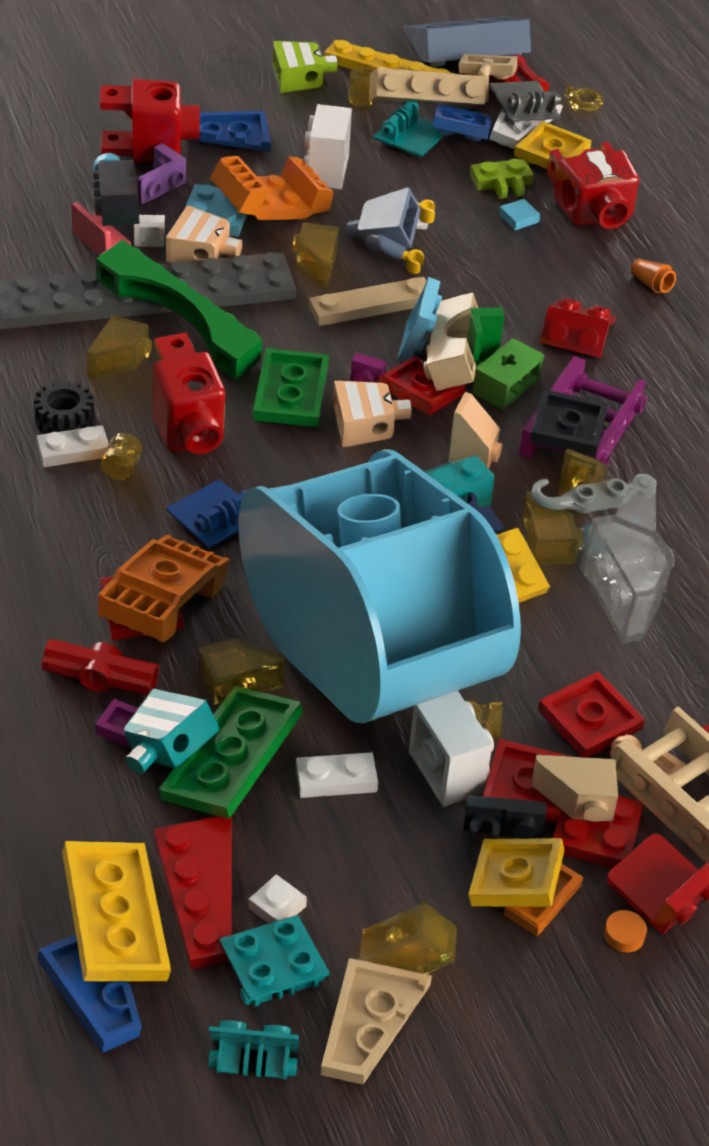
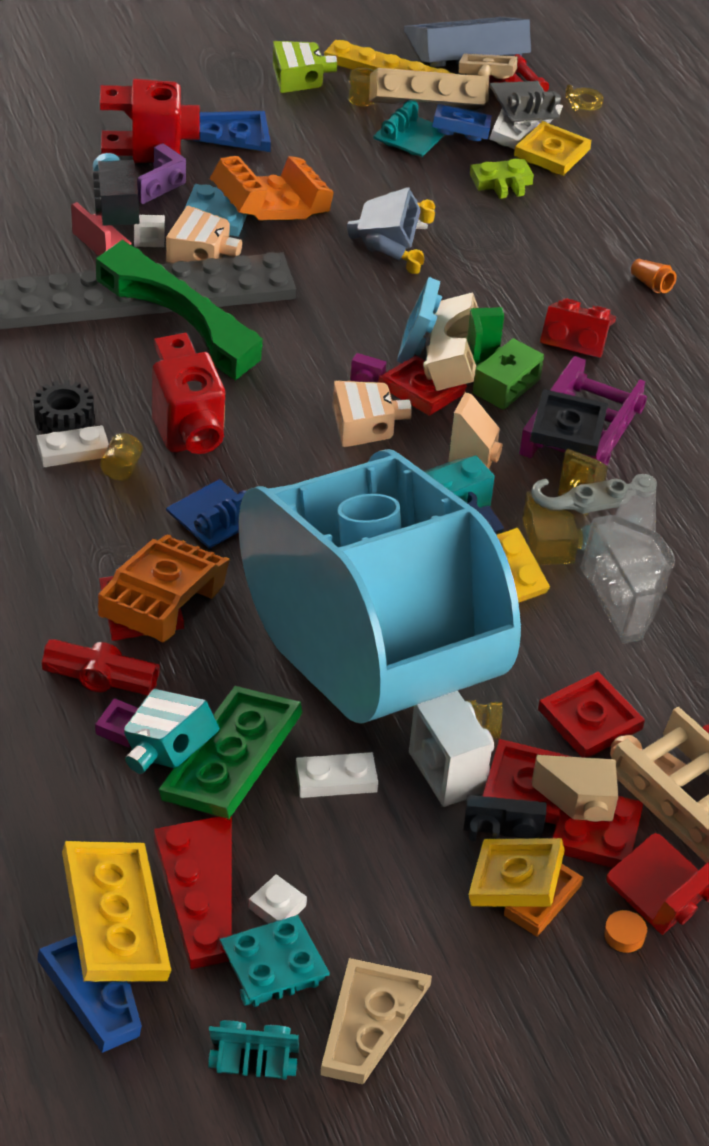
clear yellow slope [86,315,152,380] -> none
clear yellow slope [199,639,285,704] -> none
green plate [253,348,329,427] -> none
clear yellow slope [293,222,339,288] -> none
white brick [304,104,352,189] -> none
tan plate [308,277,426,326] -> none
clear yellow slope [359,902,457,974] -> none
medium azure tile [499,199,540,230] -> none
red piece [547,142,640,229] -> none

